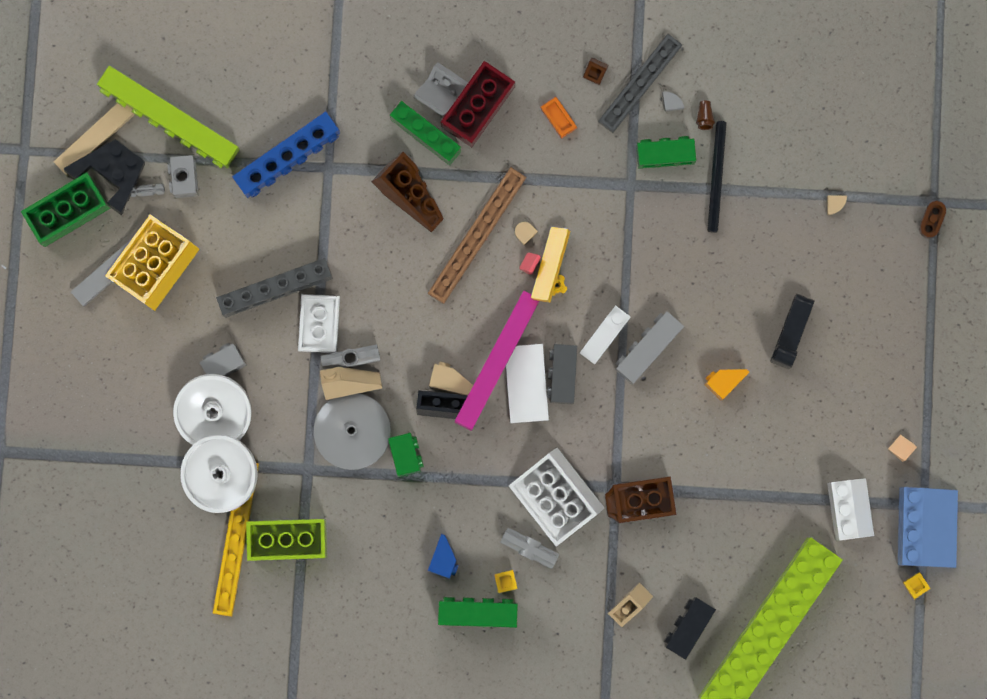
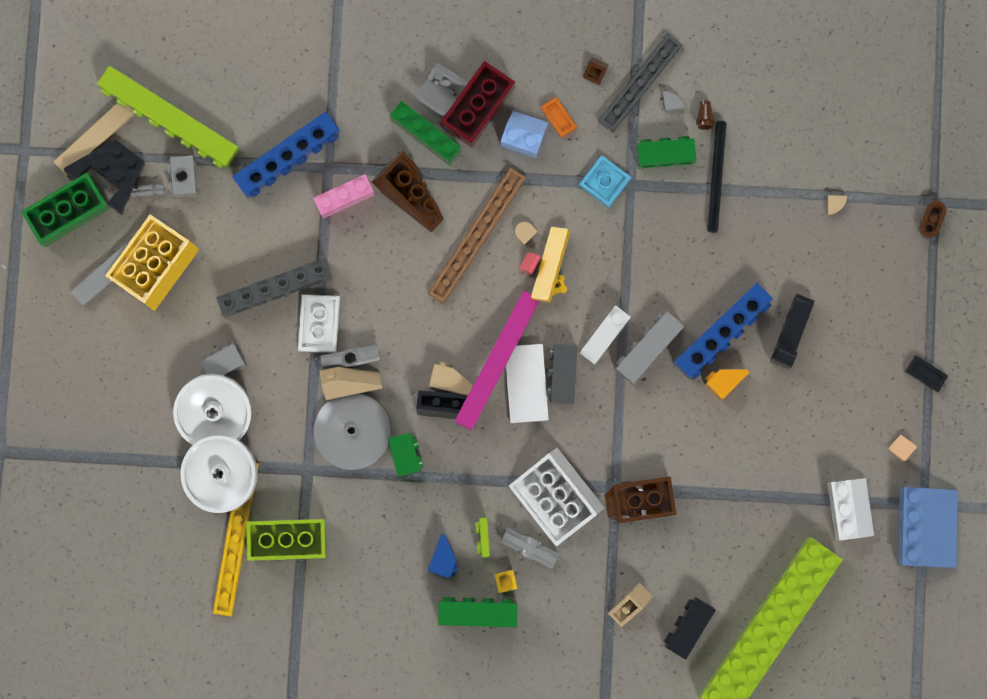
yellow plate [902,572,931,599] -> none
none -> bright pink brick [313,174,375,219]
none -> lime plate [476,517,490,557]
none -> light blue slope [501,111,548,158]
none -> medium azure tile [578,155,632,208]
none -> blue brick [673,283,773,379]
none -> black tile [905,355,948,392]

